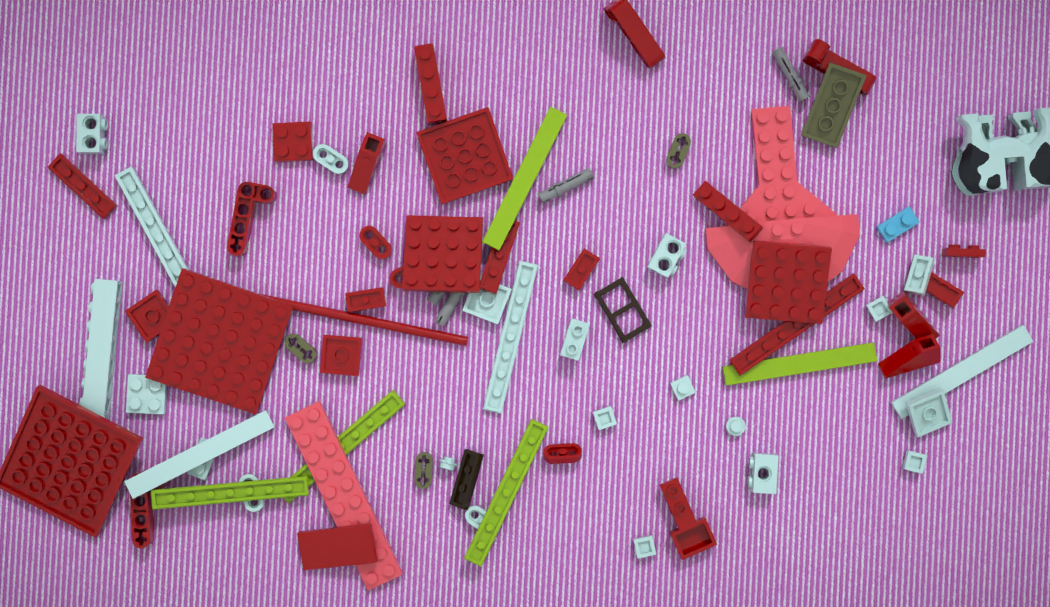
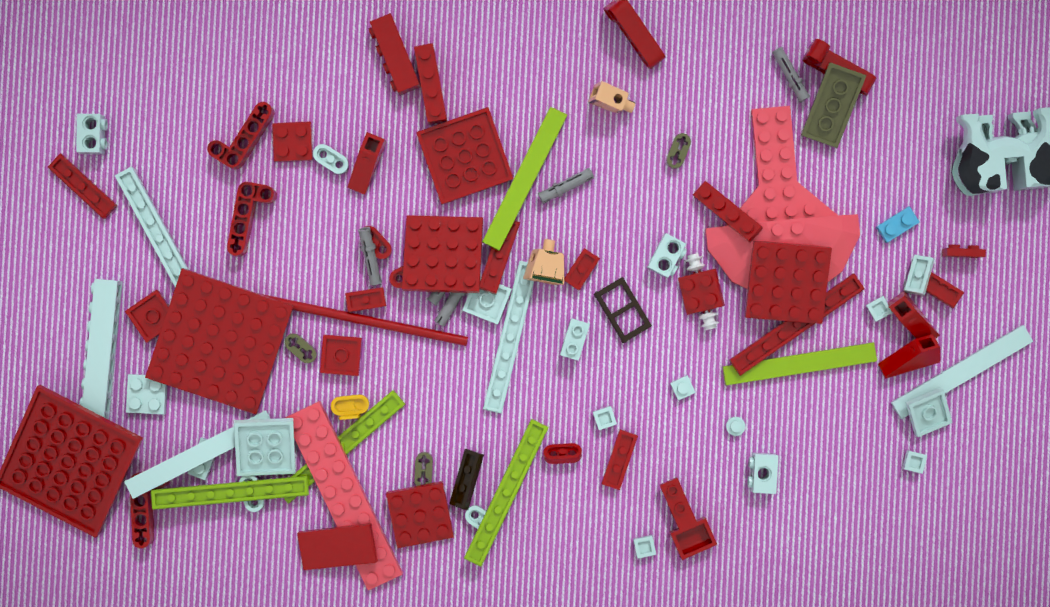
light aqua plate [439,456,458,471] -> none
none -> red beam [207,102,275,170]
none -> light aqua plate [234,418,296,476]
none -> yellow bracket [331,394,369,420]
none -> light grey pin [358,227,382,285]
none -> red brick [368,13,421,95]
none -> red plate [386,481,454,548]
none -> light nougat torso [523,239,564,285]
none -> light nougat torso [588,81,636,113]
none -> red plate [601,429,638,490]
none -> red plate [678,253,725,330]

